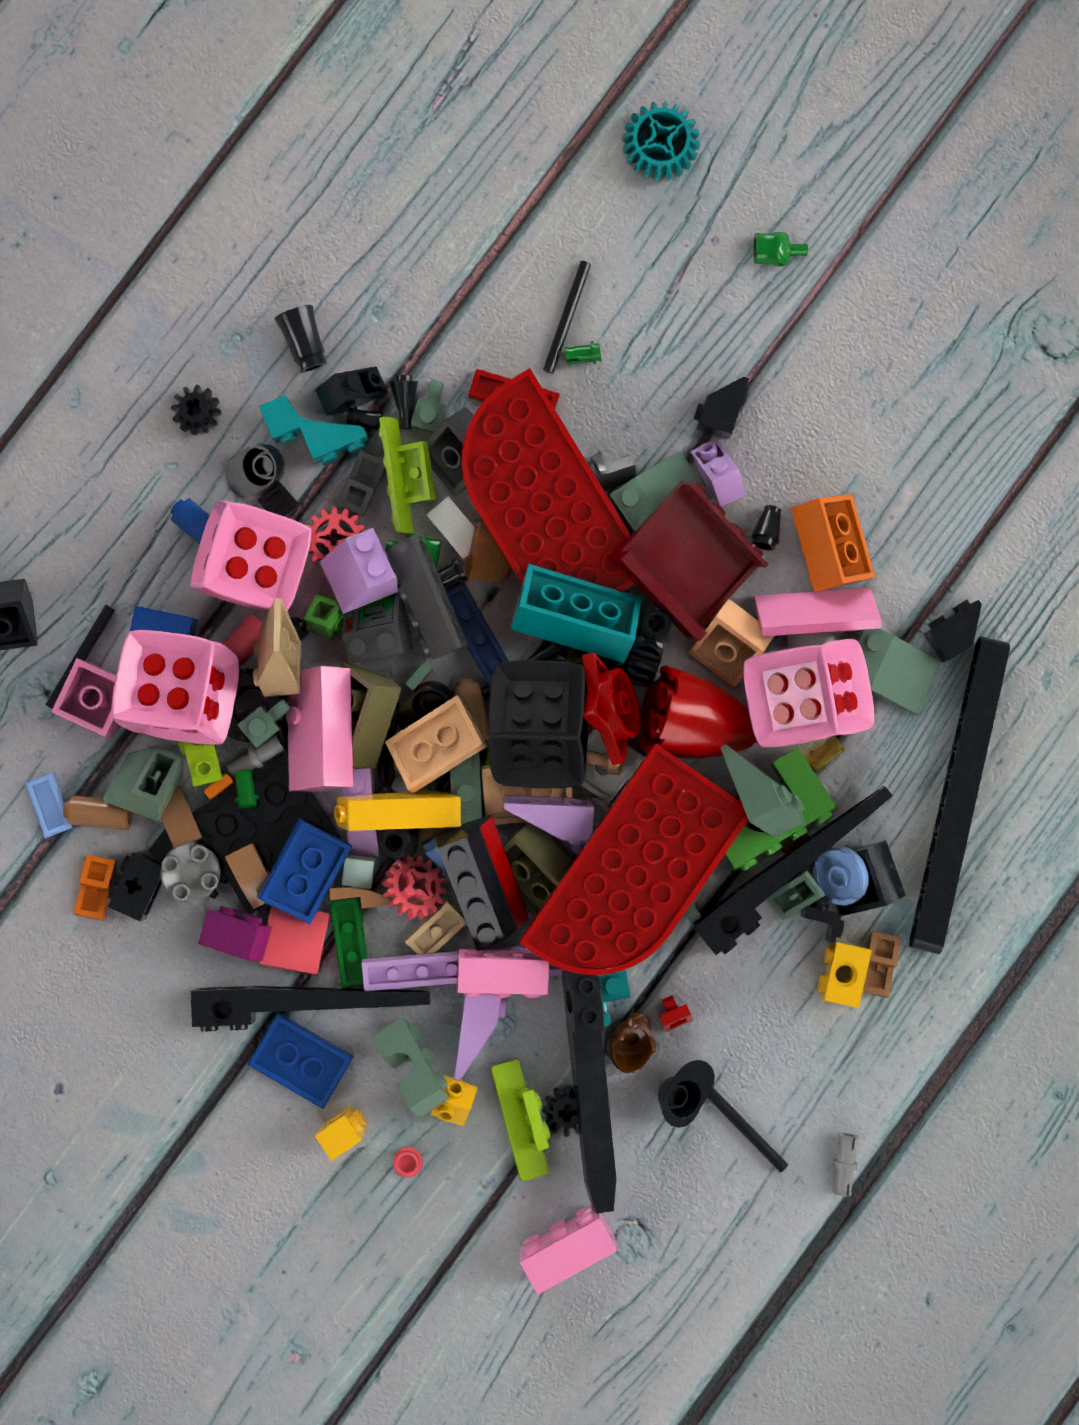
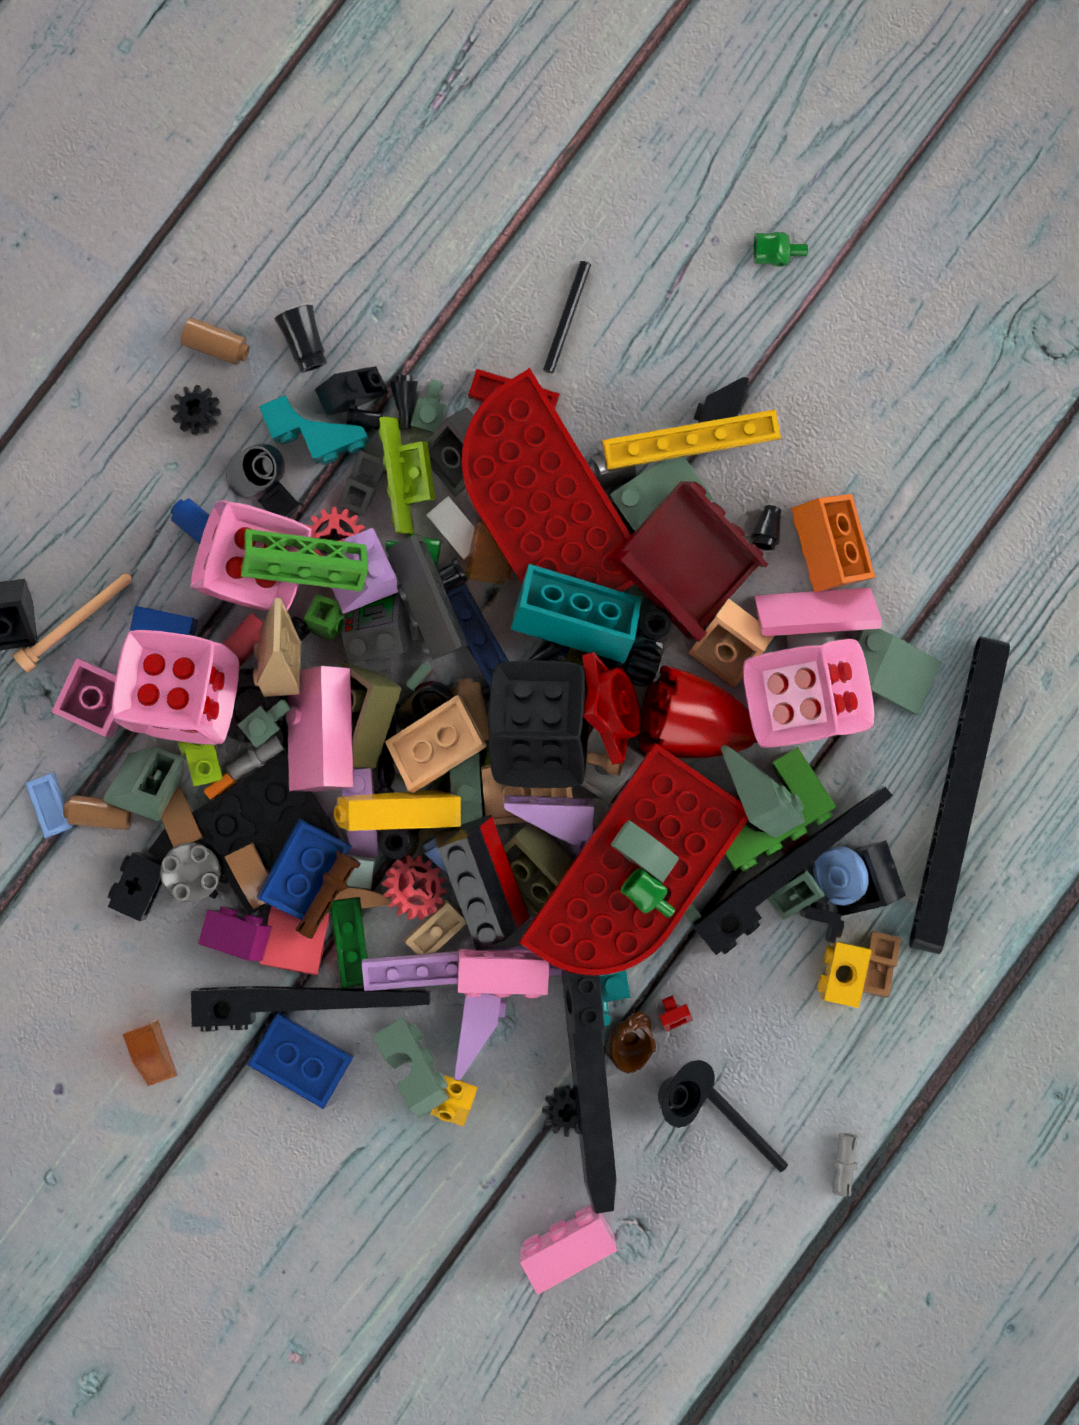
black bar [45,604,116,709] -> none
orange slope [73,854,116,921] -> none
green pin [234,769,259,808] -> none
yellow brick [315,1105,367,1161] -> none
coral plate [393,1147,423,1177] -> none
lime bracket [490,1058,550,1182] -> none
green pin [565,341,602,366] -> none
teal gear [622,100,700,182] -> none
lavender slope [690,439,746,507] -> none
clear yellow pin [806,736,845,772] -> none
black slope [923,599,982,663] -> none
none -> light nougat piece [13,574,132,673]
none -> clear orange slope [123,1020,177,1086]
none -> medium nougat brick [181,317,250,365]
none -> bright green fence [241,529,368,591]
none -> reddish brown pin [296,850,361,939]
none -> yellow tile [602,409,781,471]
none -> sand green slope [610,820,679,883]
none -> green piece [621,868,675,918]

